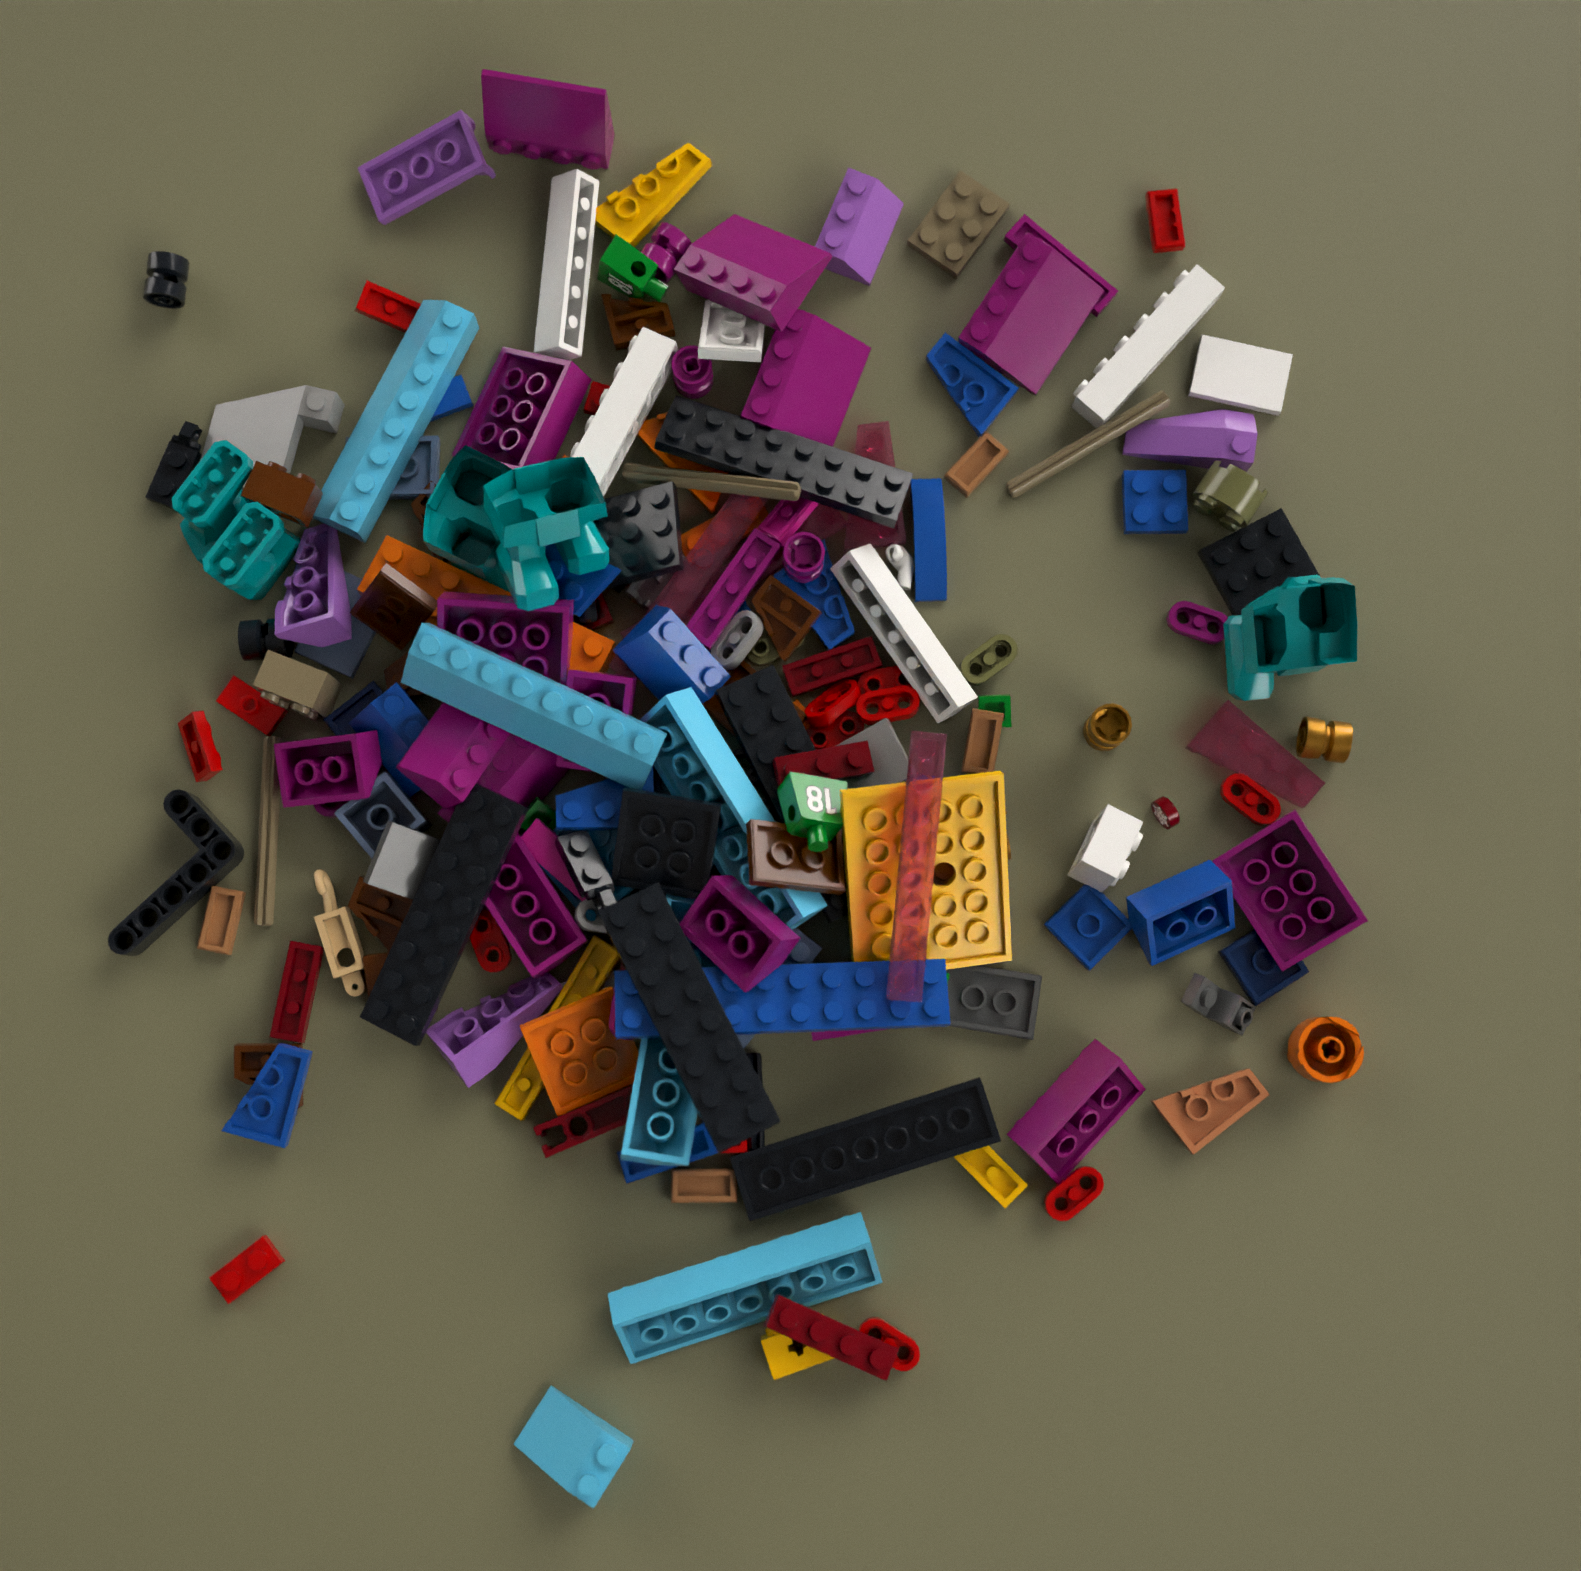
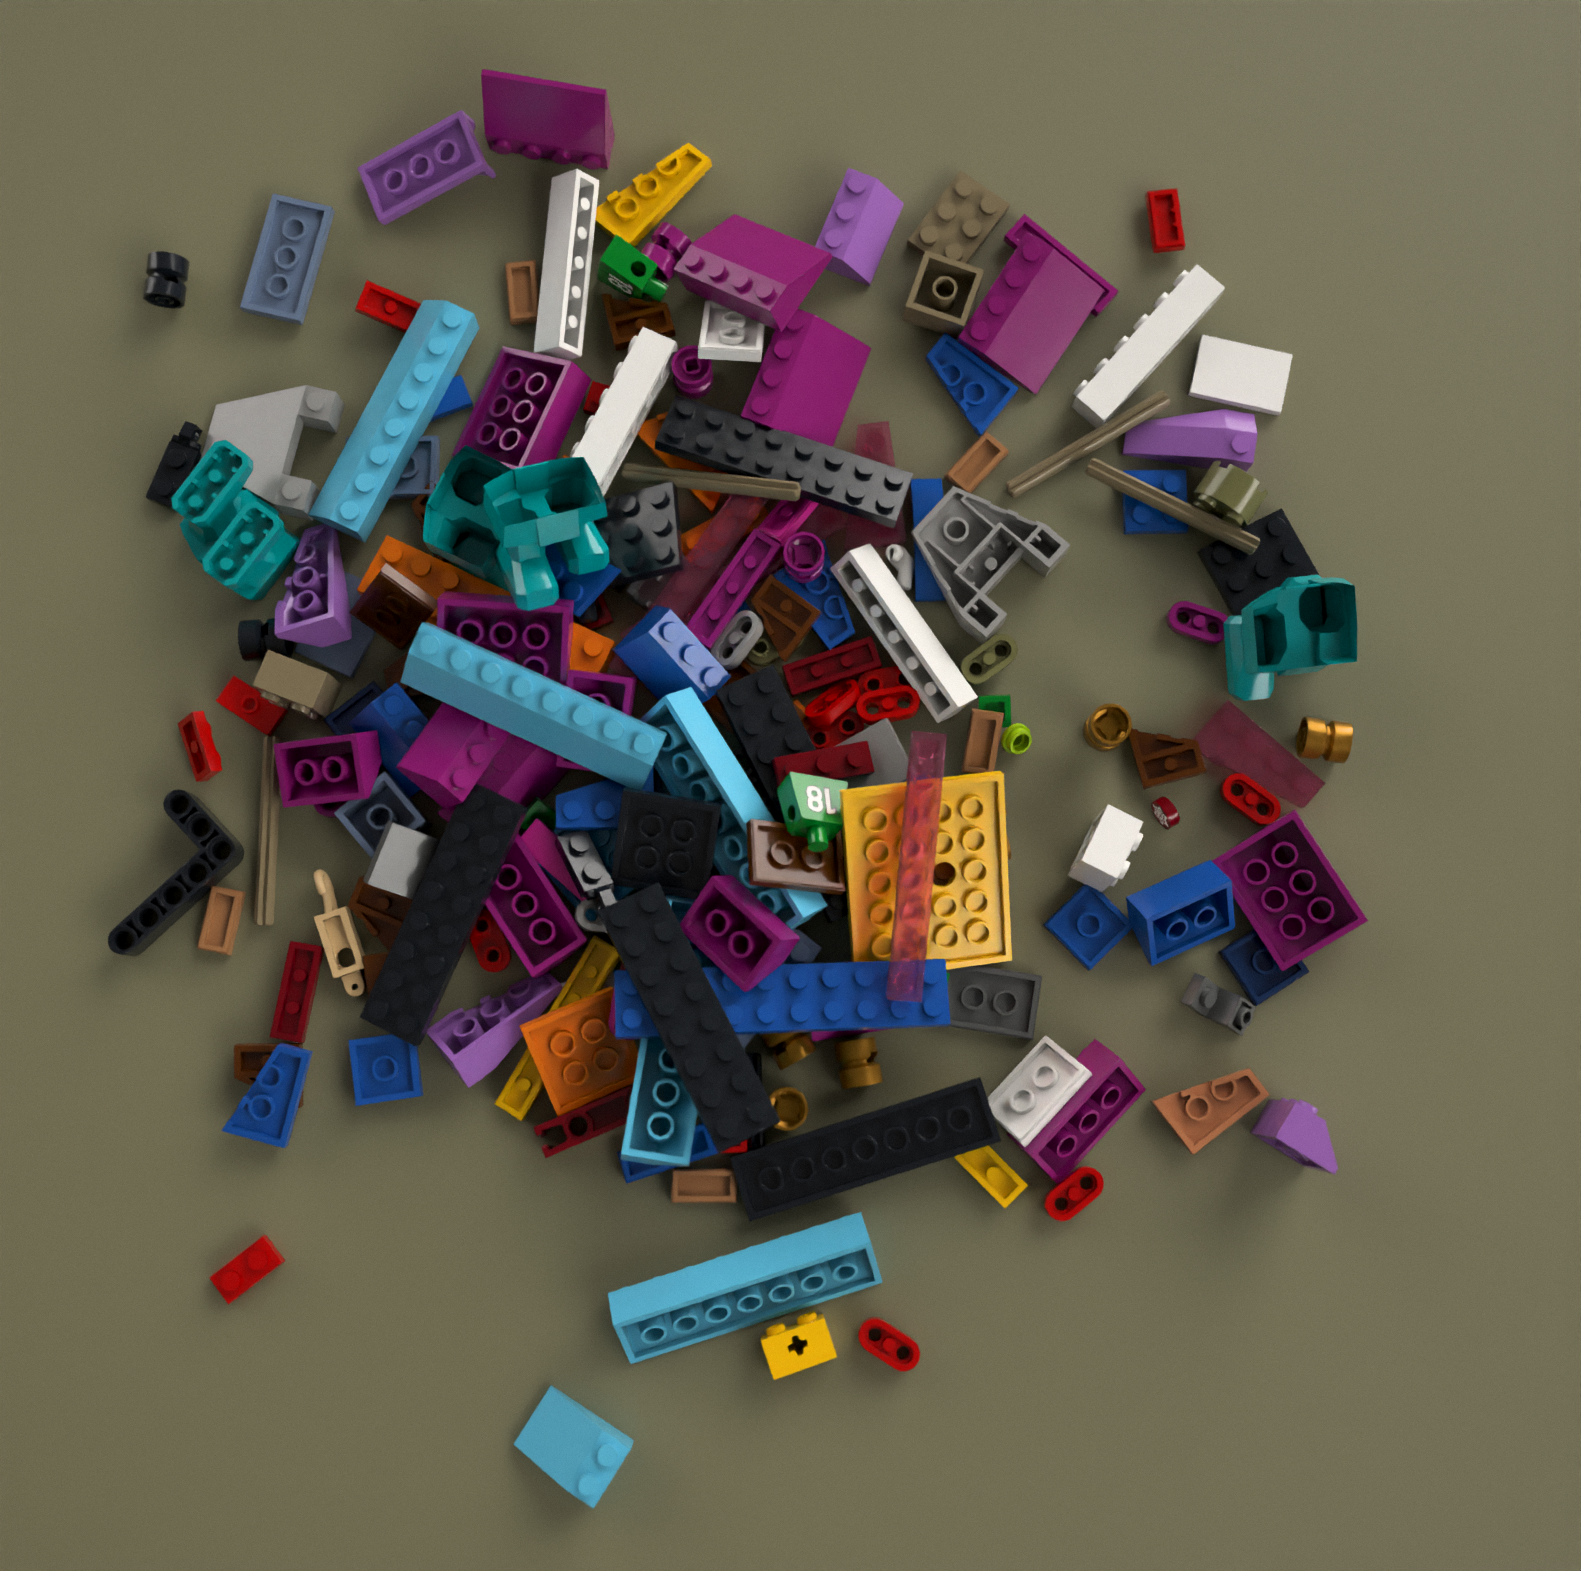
reddish brown brick [240,461,323,528] -> none
dark red plate [763,1294,899,1381] -> none
orange brick [1287,1017,1364,1083] -> none
none -> sand blue plate [240,194,335,325]
none -> blue plate [349,1034,423,1106]
none -> medium nougat tile [505,260,539,325]
none -> pearl gold wheel [760,1032,817,1071]
none -> pearl gold wheel [769,1086,808,1131]
none -> pearl gold wheel [834,1036,883,1089]
none -> dark tan brick [903,250,984,339]
none -> light grey wedge [911,486,1070,645]
none -> white tile [987,1035,1092,1148]
none -> lime plate [1001,723,1032,754]
none -> dark tan axle [1085,458,1260,555]
none -> reddish brown wing [1129,729,1207,790]
none -> medium lavender slope [1250,1098,1338,1174]

